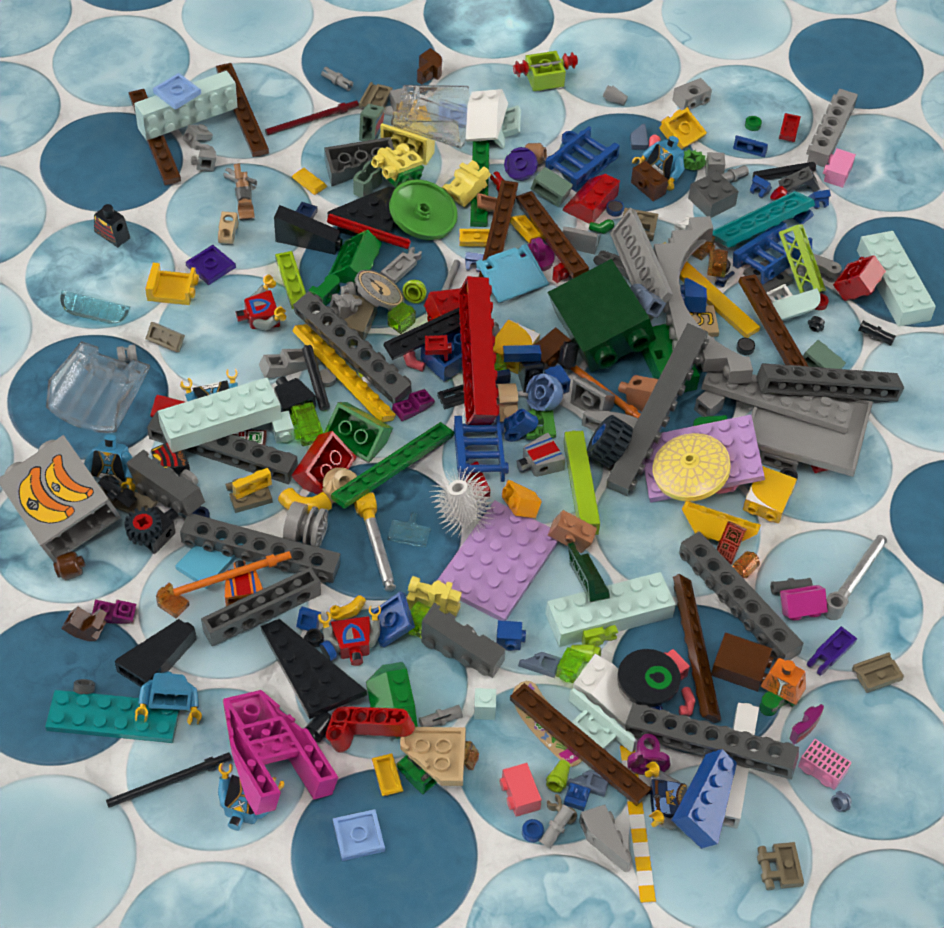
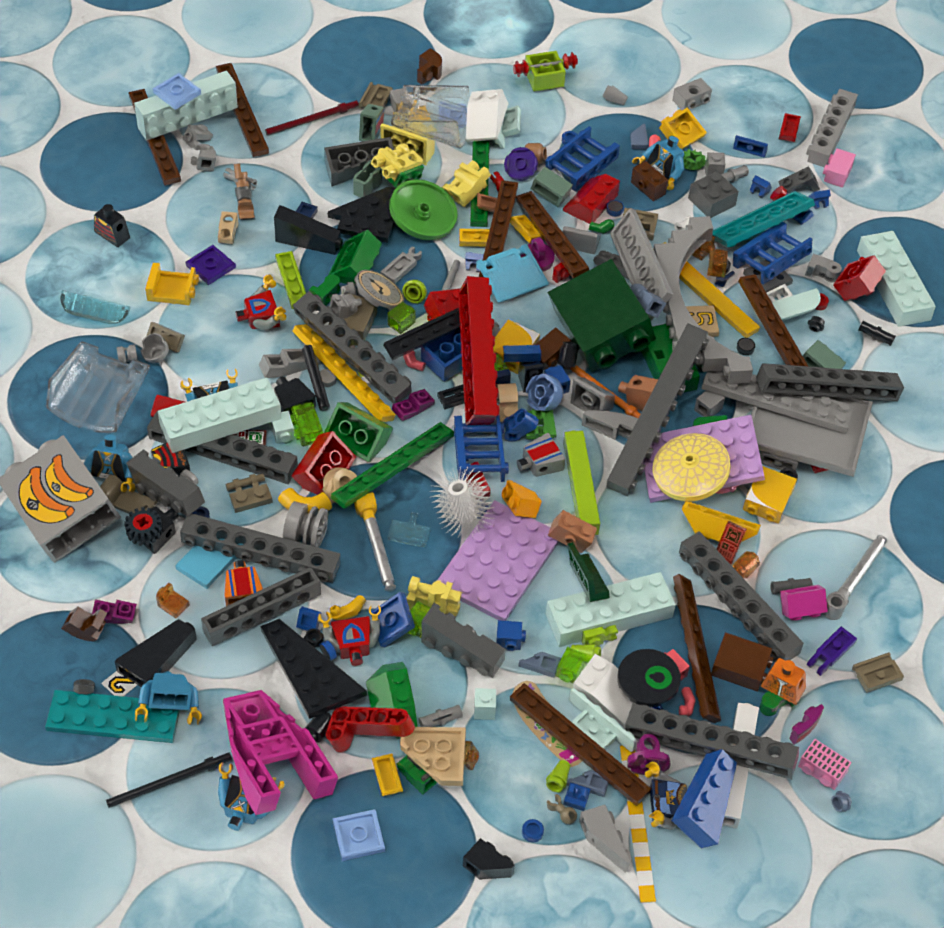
reddish brown head [53,551,85,580] -> none
black plate [98,475,138,508] -> none
orange bar [173,551,292,597] -> none
yellow plate [232,468,272,499] -> none
yellow tile [292,168,327,195] -> none
light grey pin [321,67,353,91] -> none
red axle [327,214,411,249] -> none
red bracket [425,335,452,361] -> none
coral brick [499,763,542,817] -> none
light grey pin [539,804,574,849] -> none
black wheel [587,415,633,467] -> none
blue slope [680,278,707,313] -> none
green tile [745,116,762,131] -> none
black axle [752,162,816,180] -> none
dark tan plate [757,842,804,890] -> none
lime fence [779,224,826,293] -> none
none -> sticker [101,671,137,696]
none -> light grey hair [140,333,169,363]
none -> black slope [463,838,515,880]

